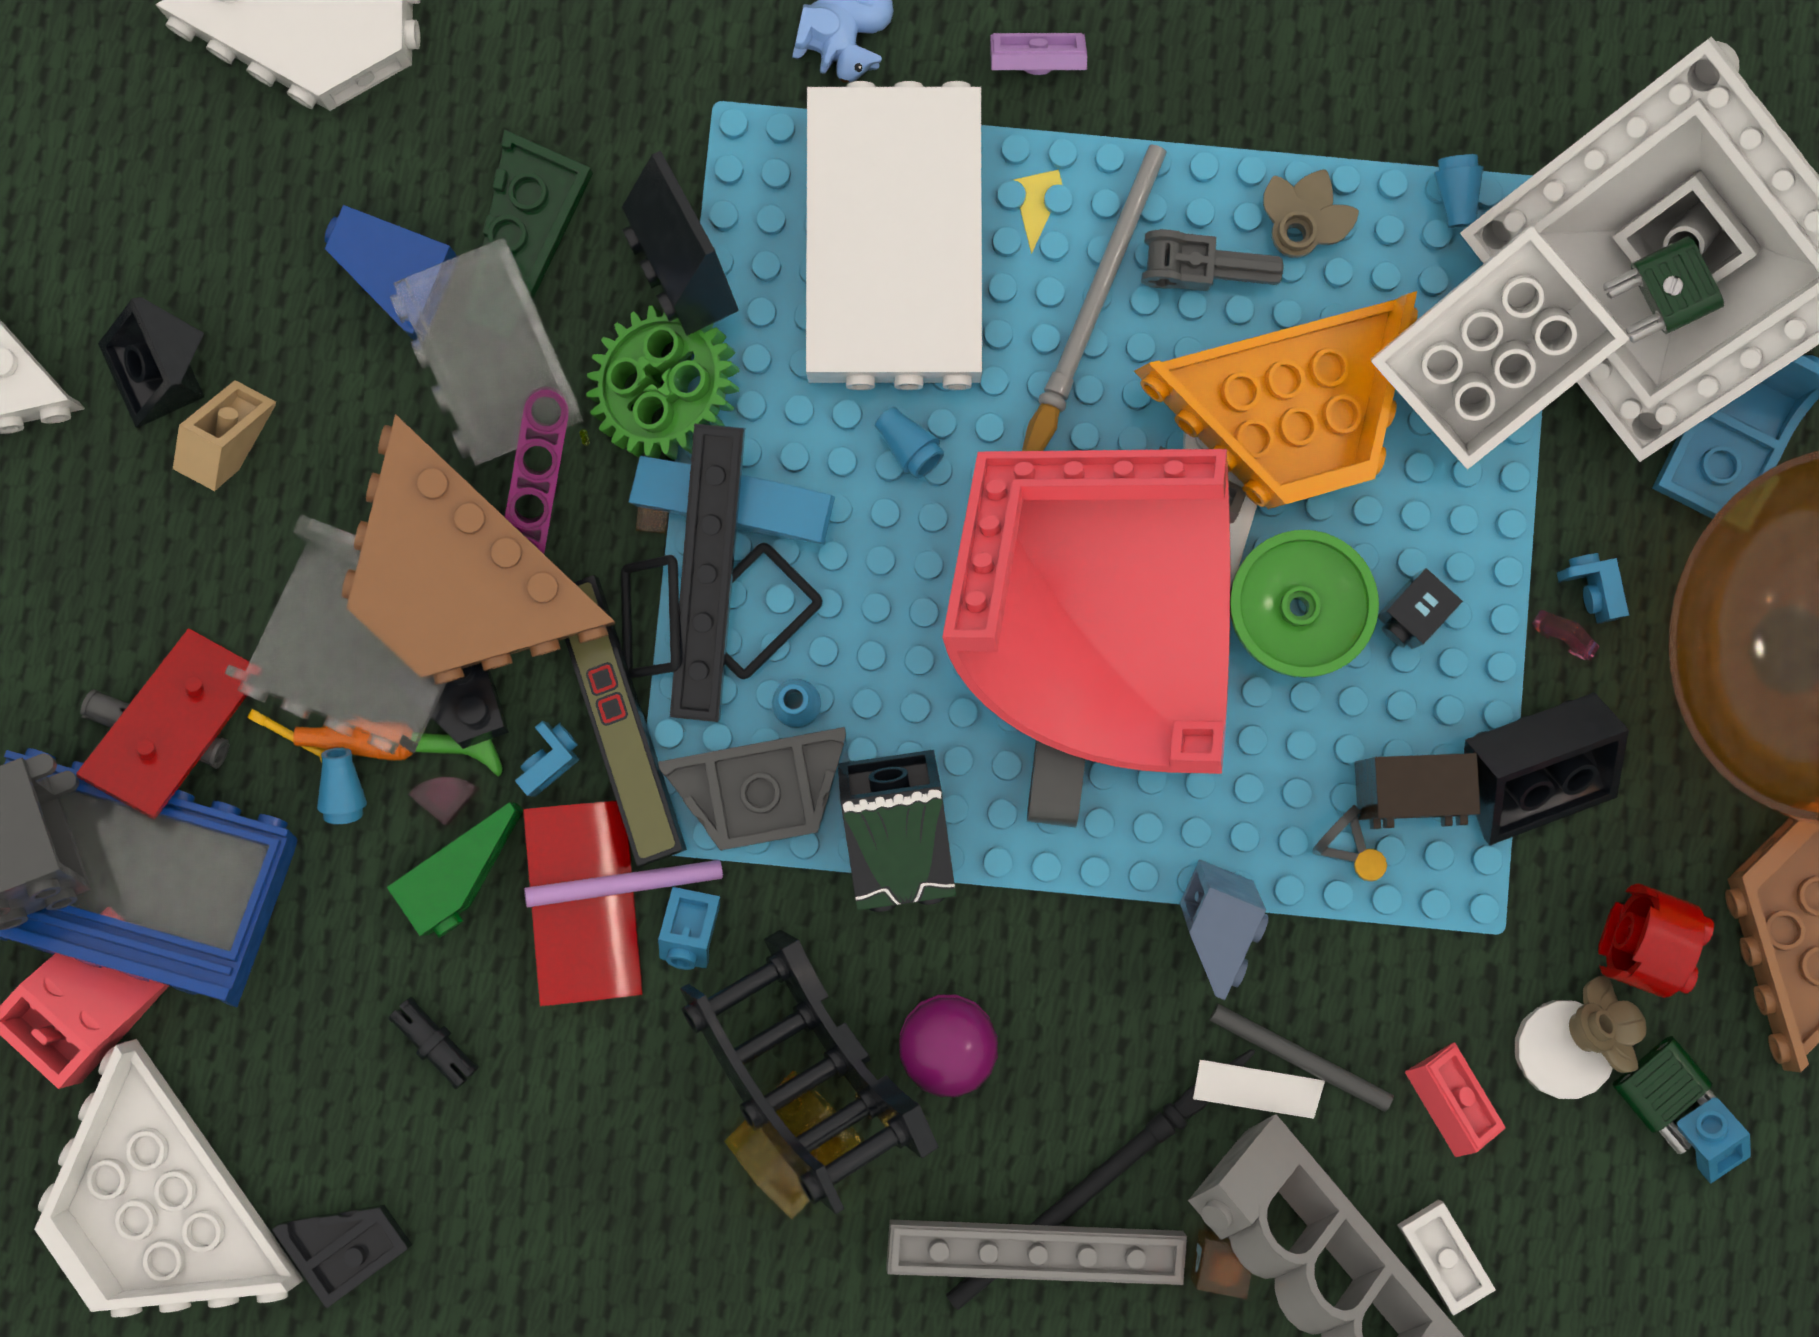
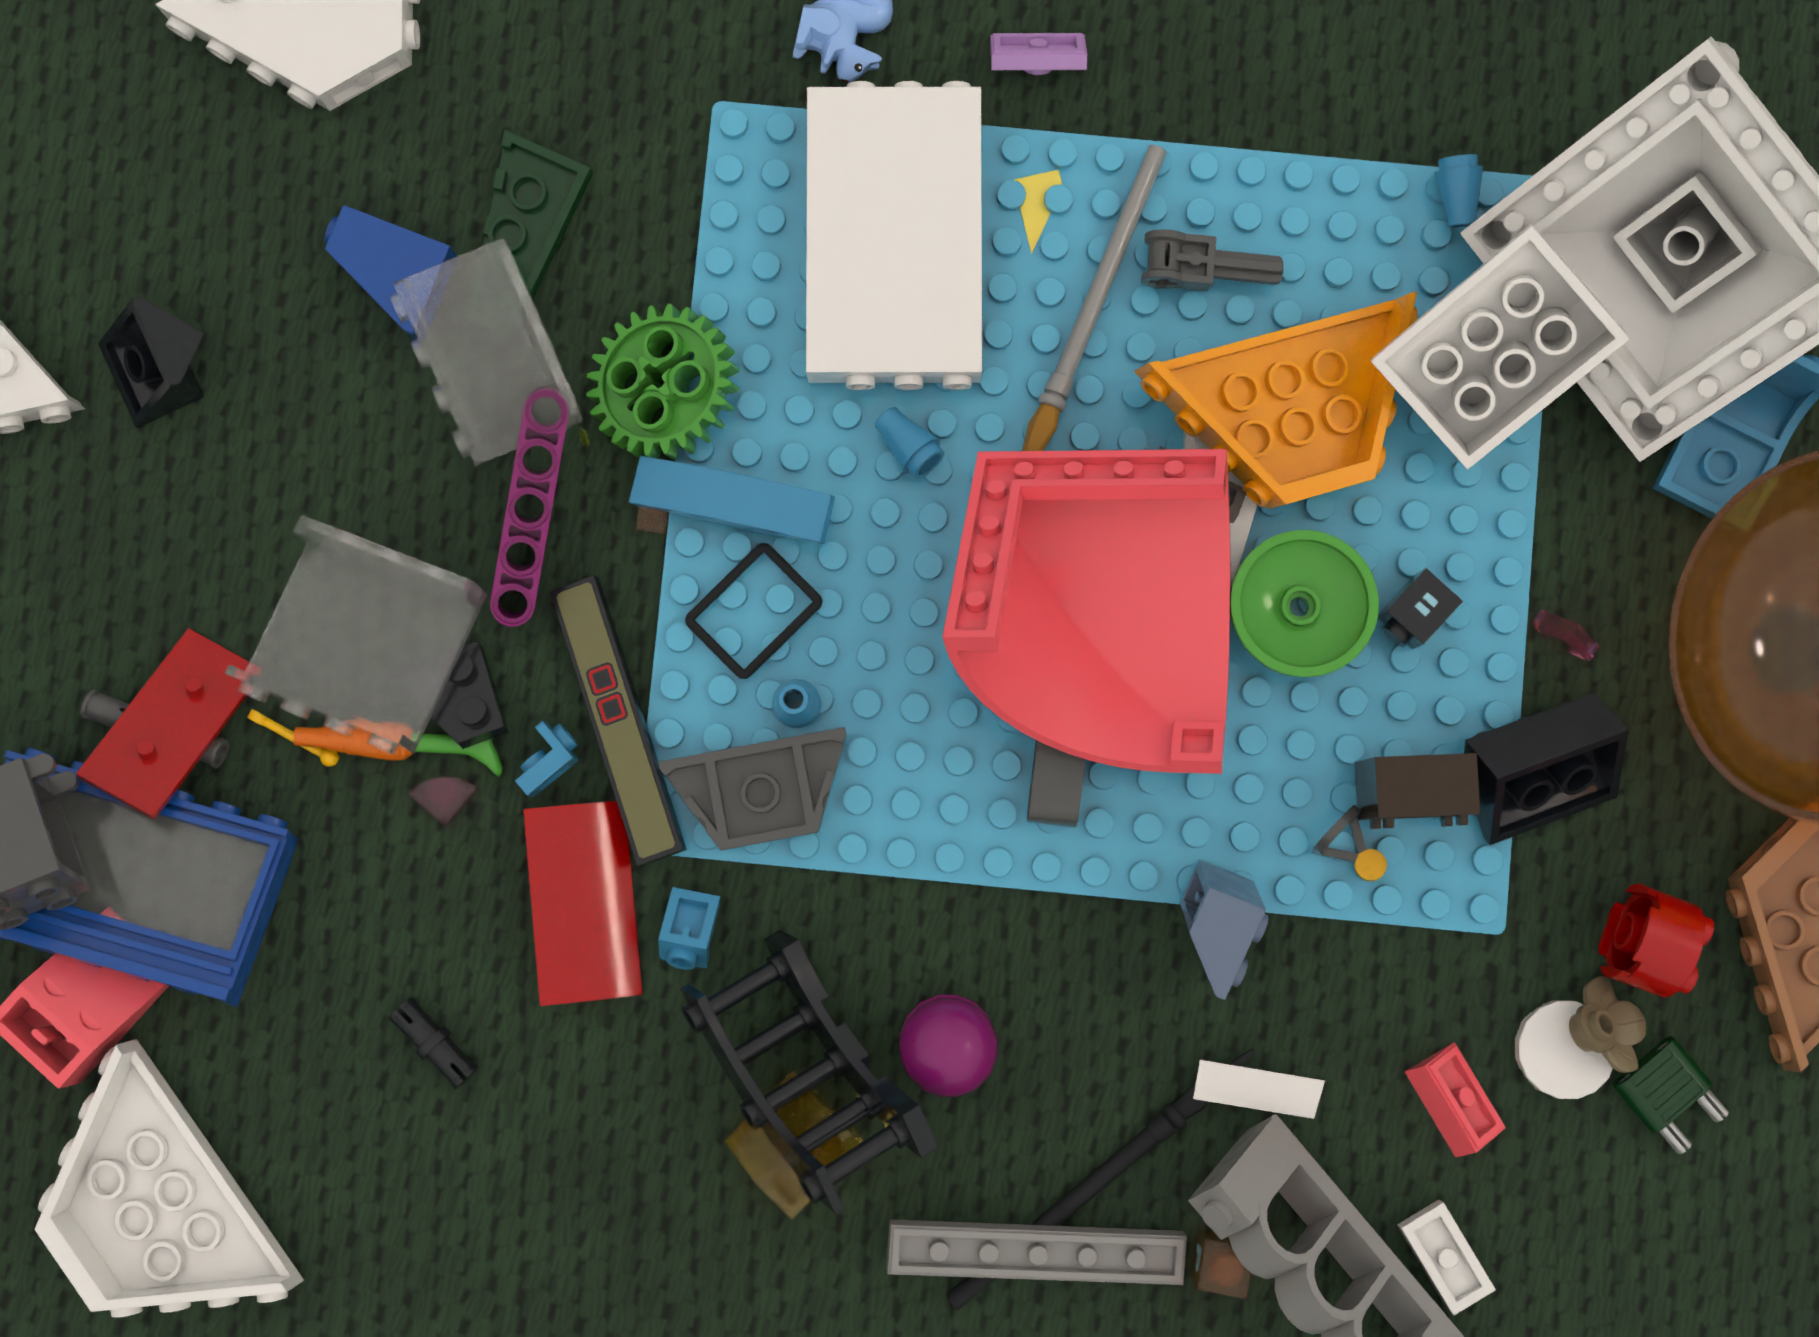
tan slope [173,380,276,491] -> none
black wing [272,1205,412,1309] -> none
dark azure cone [317,748,367,824] -> none
medium nougat piece [341,414,615,685] -> none
green slope [387,802,523,938] -> none
lavender bar [524,860,723,908] -> none
black piece [621,555,681,678] -> none
black slope [622,151,739,336] -> none
black tile [670,423,746,722] -> none
slope [838,750,956,912] -> none
dark grey bar [1209,1003,1394,1112] -> none
dark tan plate [1263,169,1359,258] -> none
dark azure bracket [1557,553,1629,624] -> none
dark green piece [1603,236,1724,343] -> none
dark azure bracket [1677,1097,1751,1184] -> none

